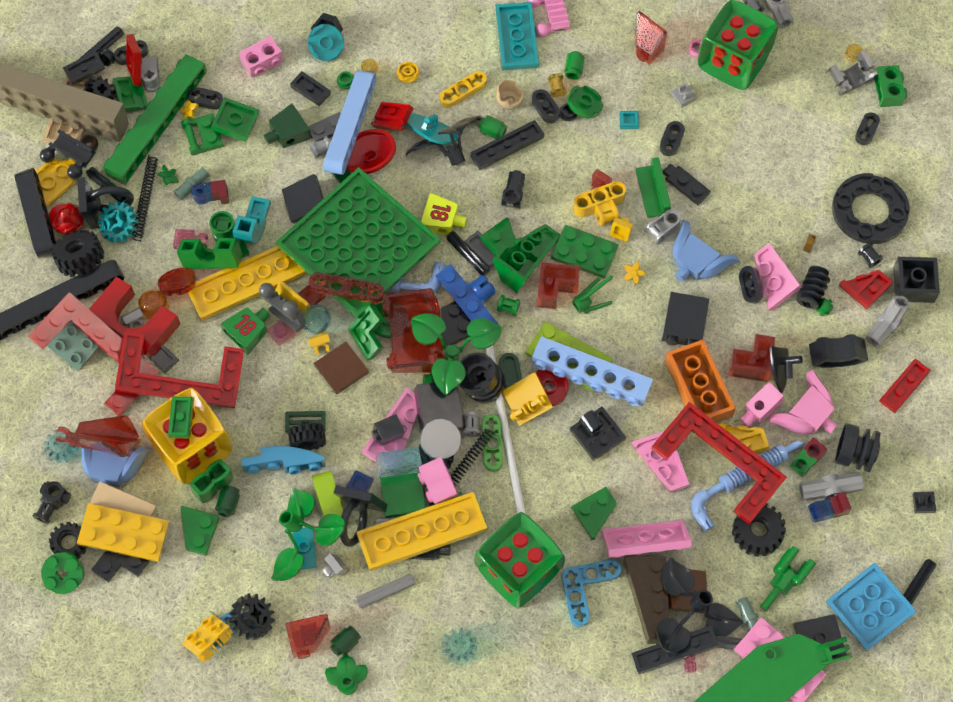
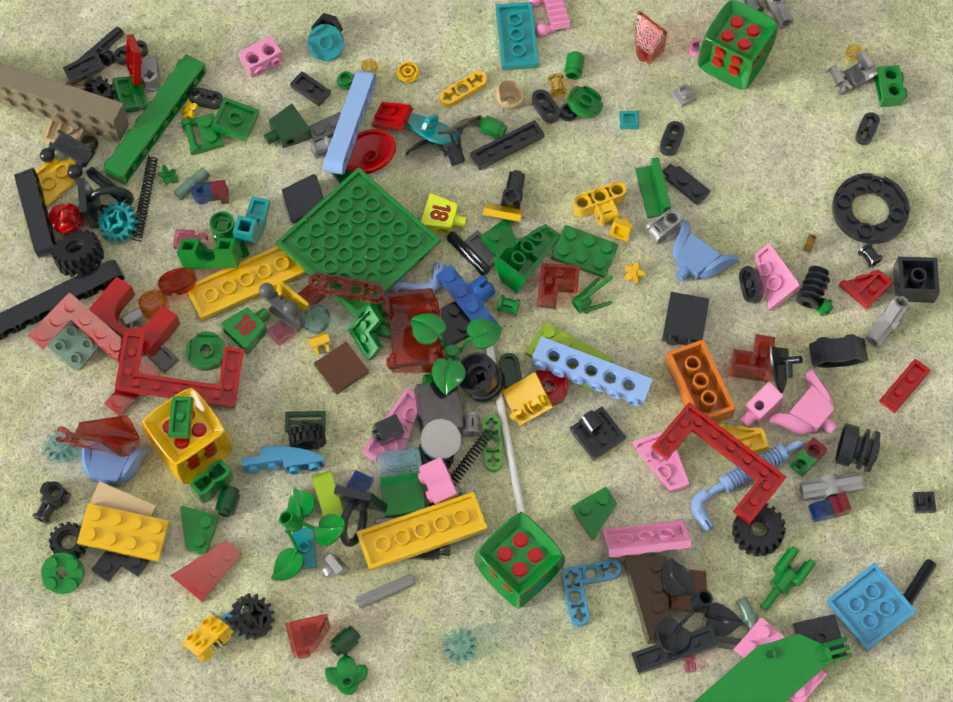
clear red tile [591,169,612,190] -> none
none -> wing [170,540,242,602]
none -> green plate [186,331,225,371]
none -> yellow tile [483,203,523,222]

